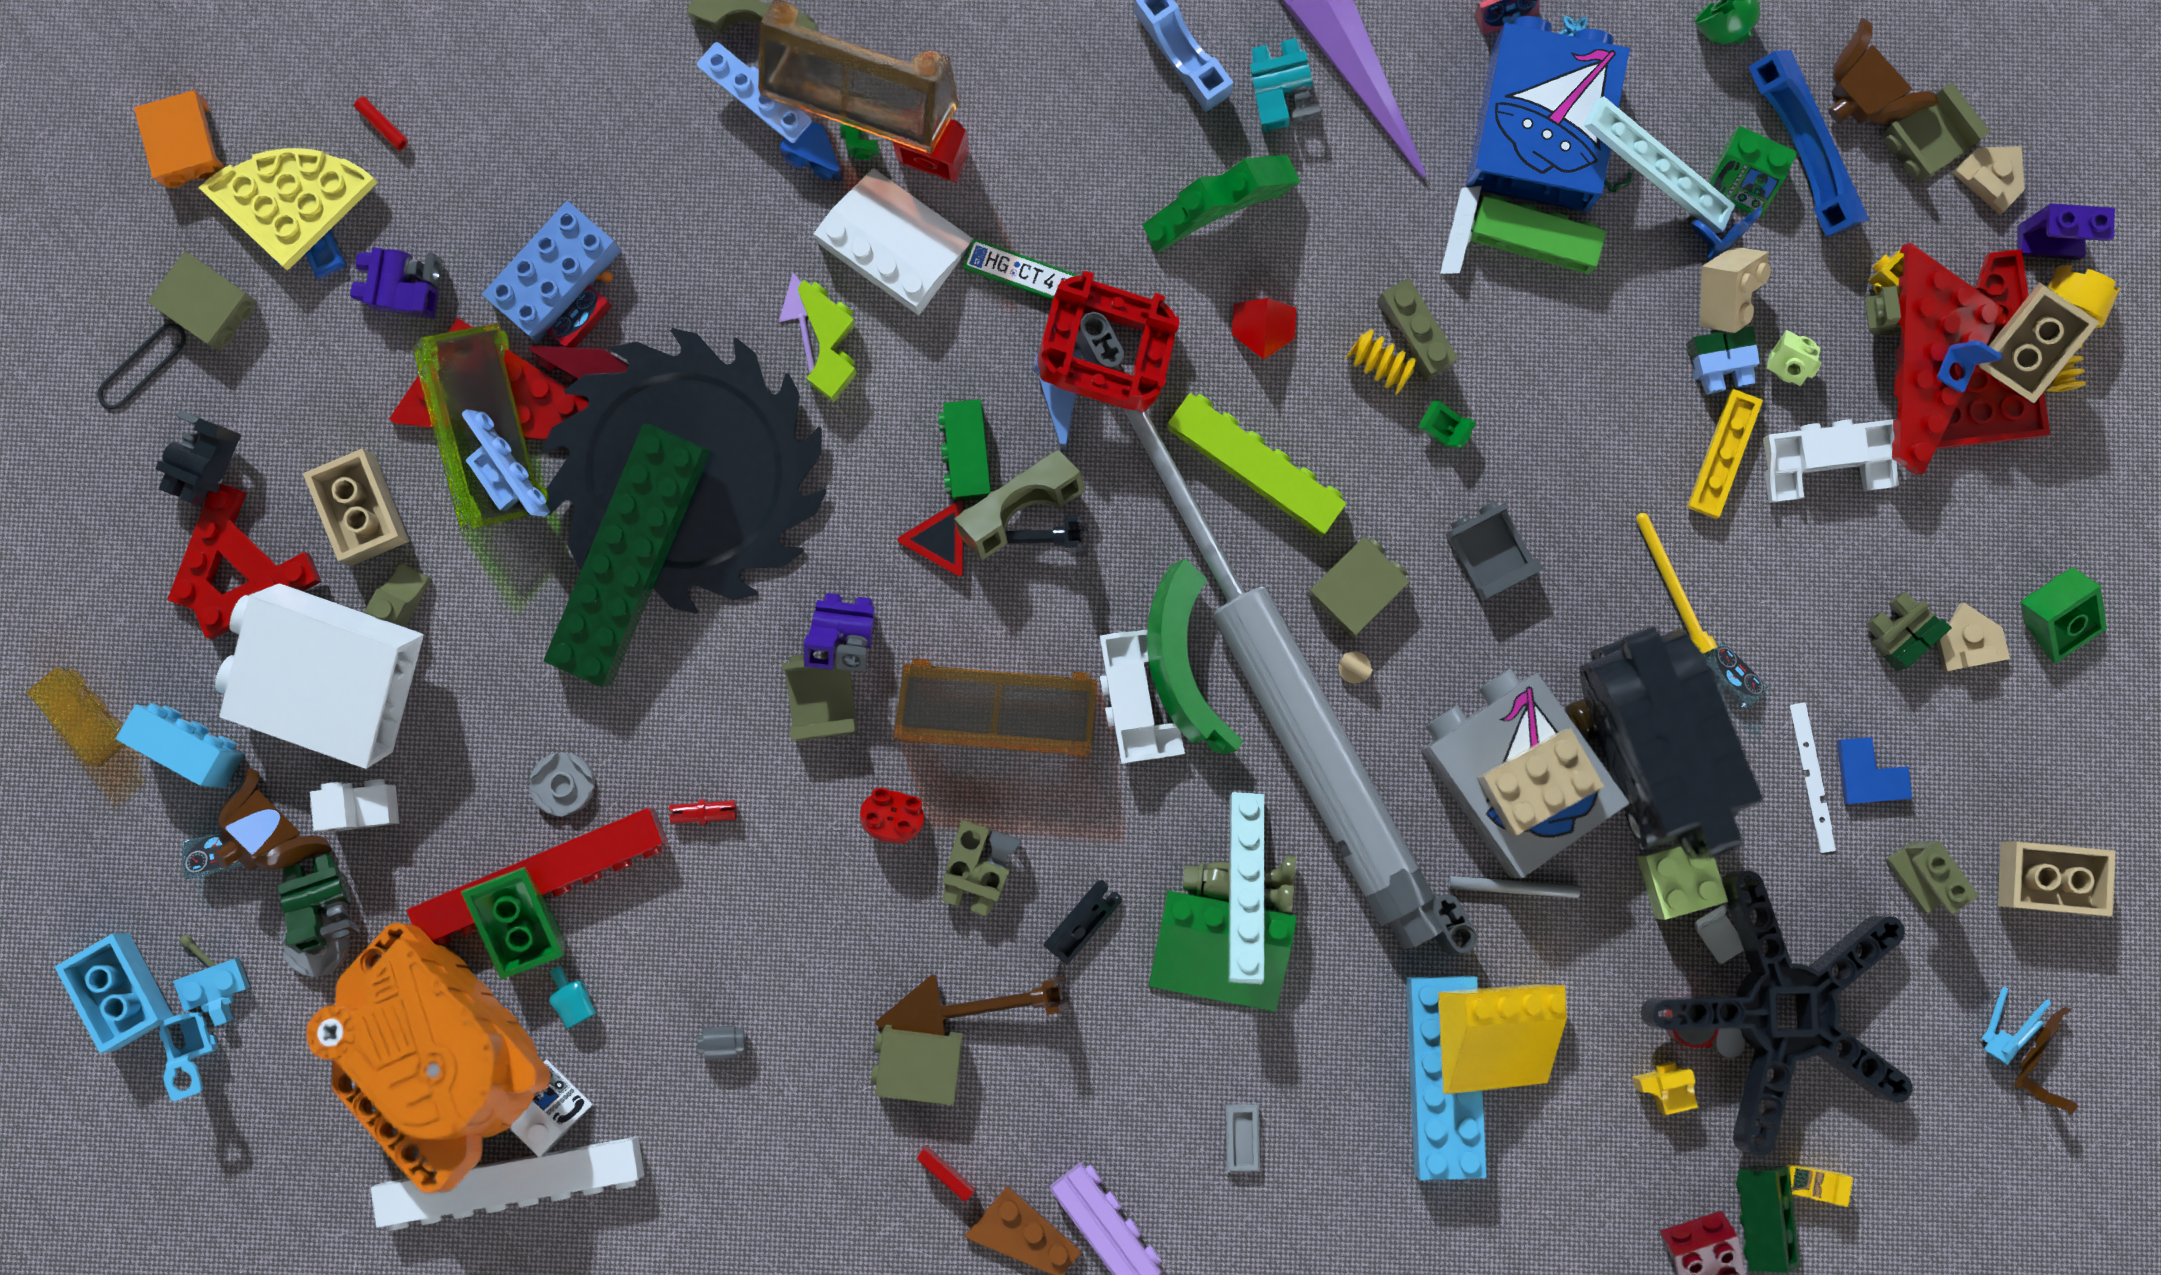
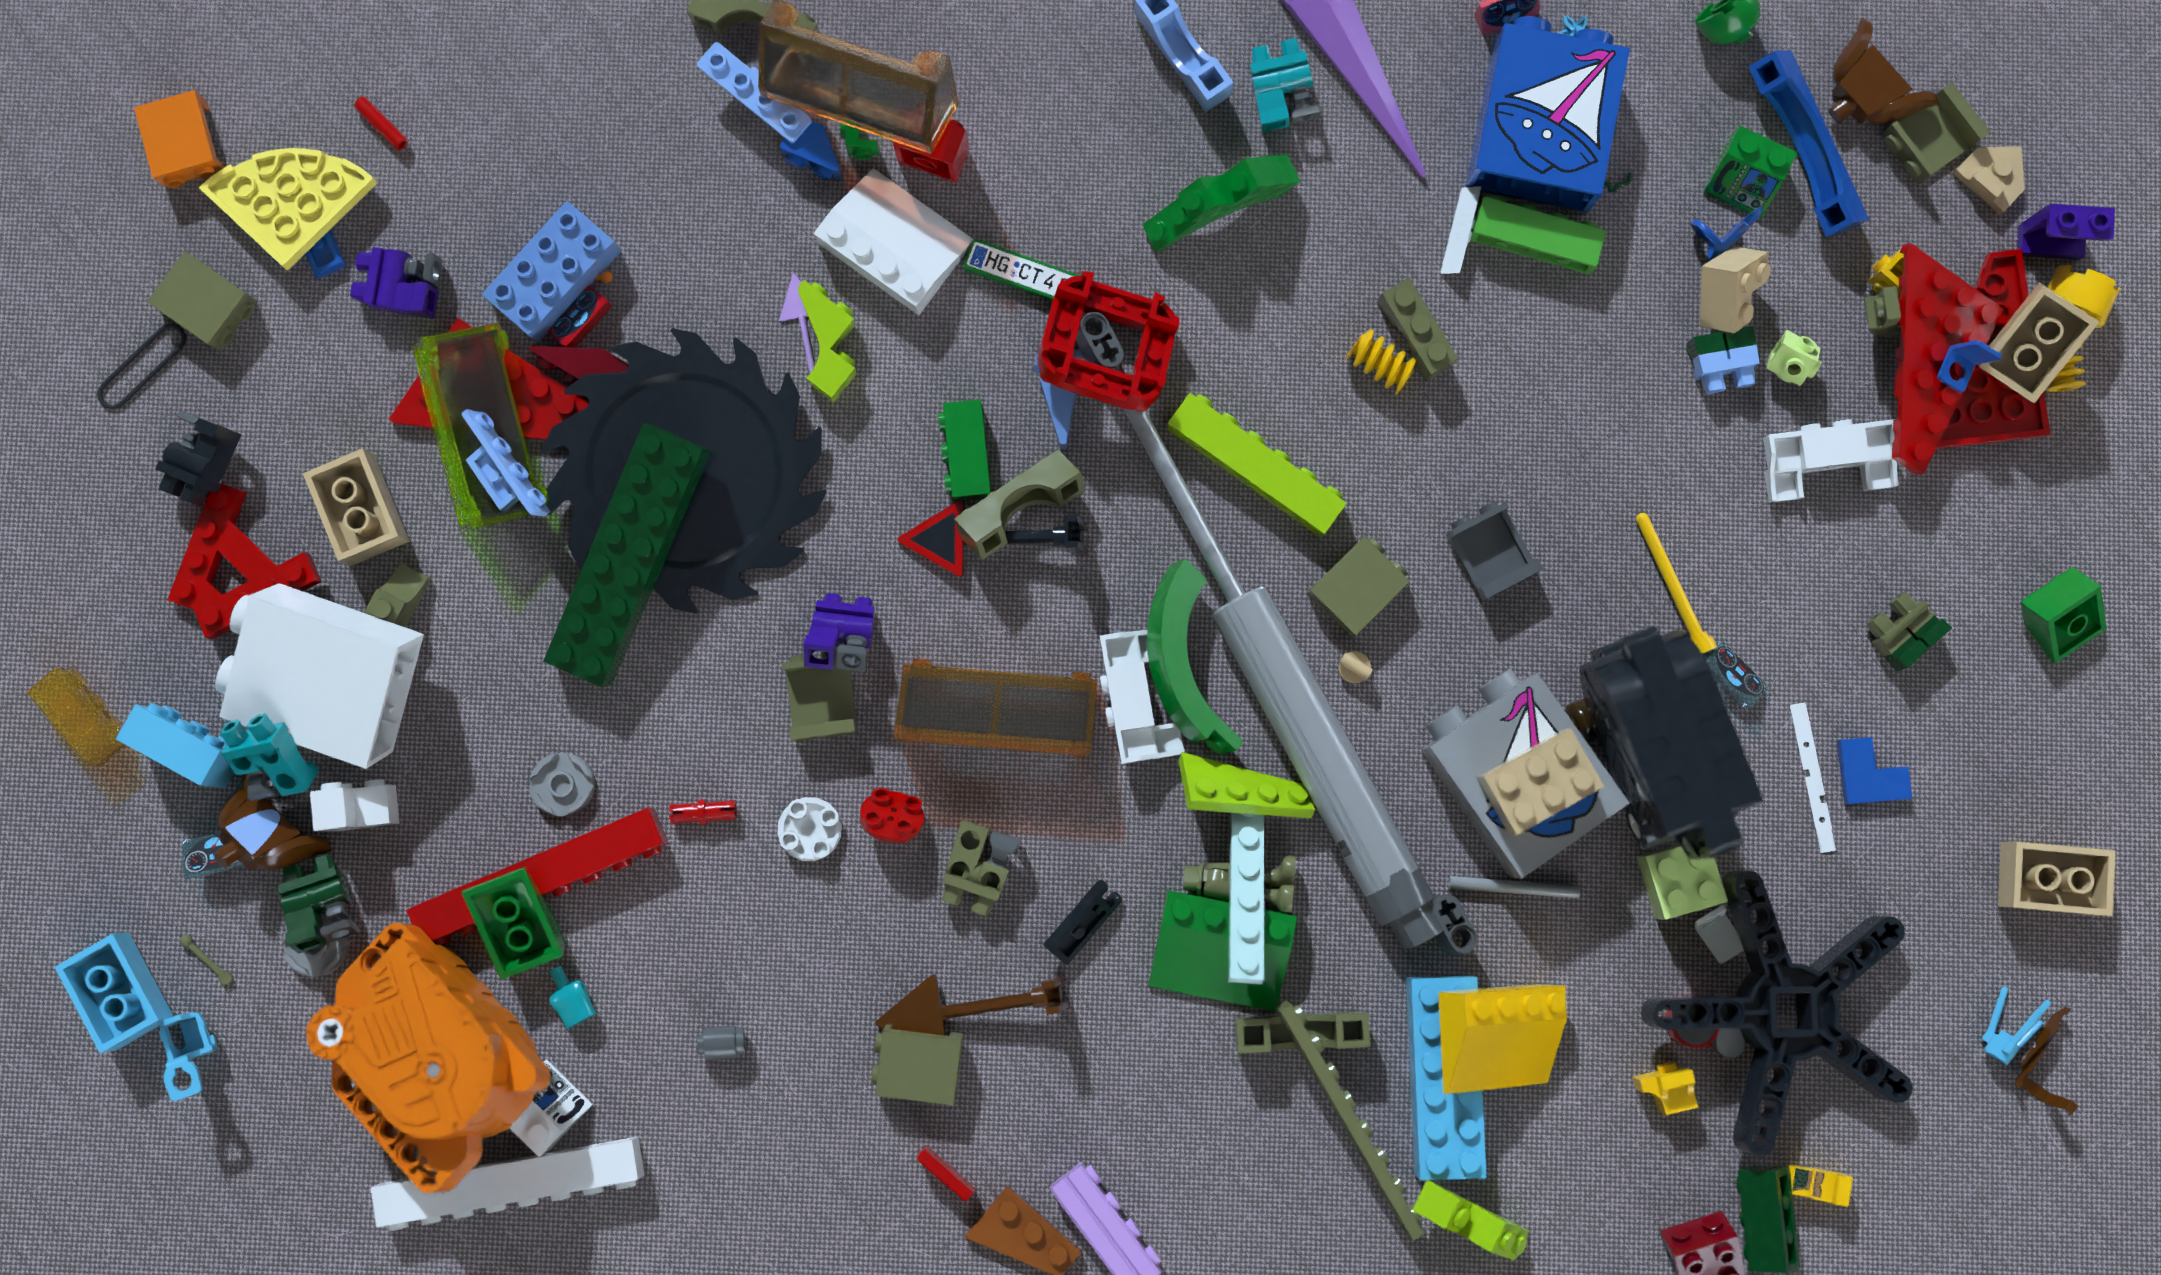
medium azure hinge [173,957,250,1026] -> none
light grey tile [1225,1104,1260,1172] -> none
red slope [1231,298,1297,360] -> none
green bracket [1417,400,1476,449] -> none
light aqua plate [1583,97,1735,233] -> none
yellow plate [1686,389,1763,519] -> none
olive panel [1885,841,1979,914] -> none
tan plate [1936,603,2010,672] -> none
none -> teal hips [220,713,319,801]
none -> white dish [777,797,842,861]
none -> lime wing [1178,752,1315,818]
none -> olive arch [1234,1011,1371,1053]
none -> olive plate [1275,1001,1424,1240]
none -> lime arch [1412,1180,1529,1261]

